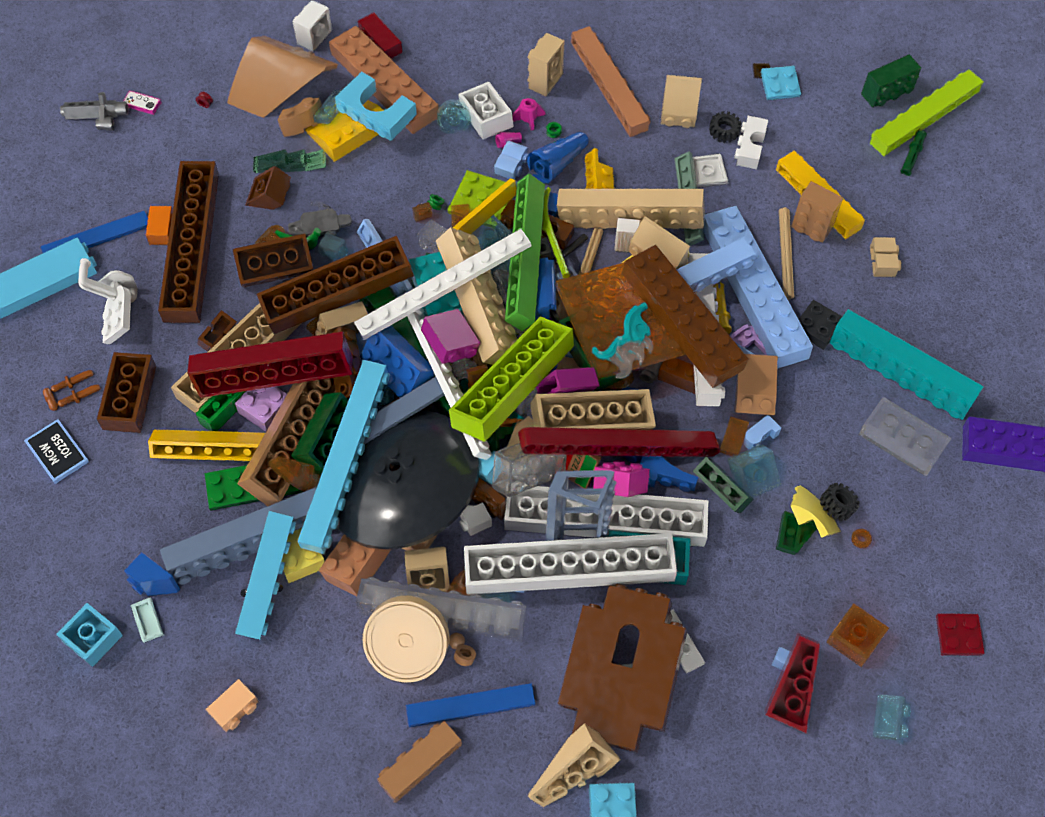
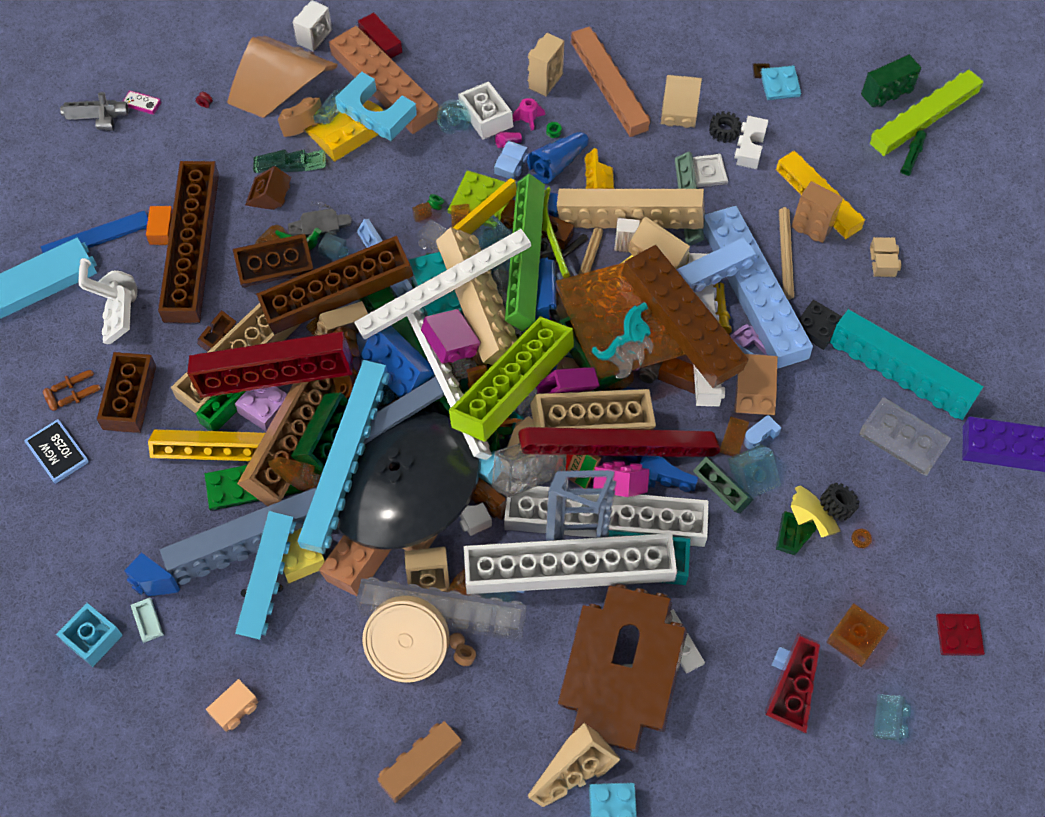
blue tile [406,683,535,727] -> none

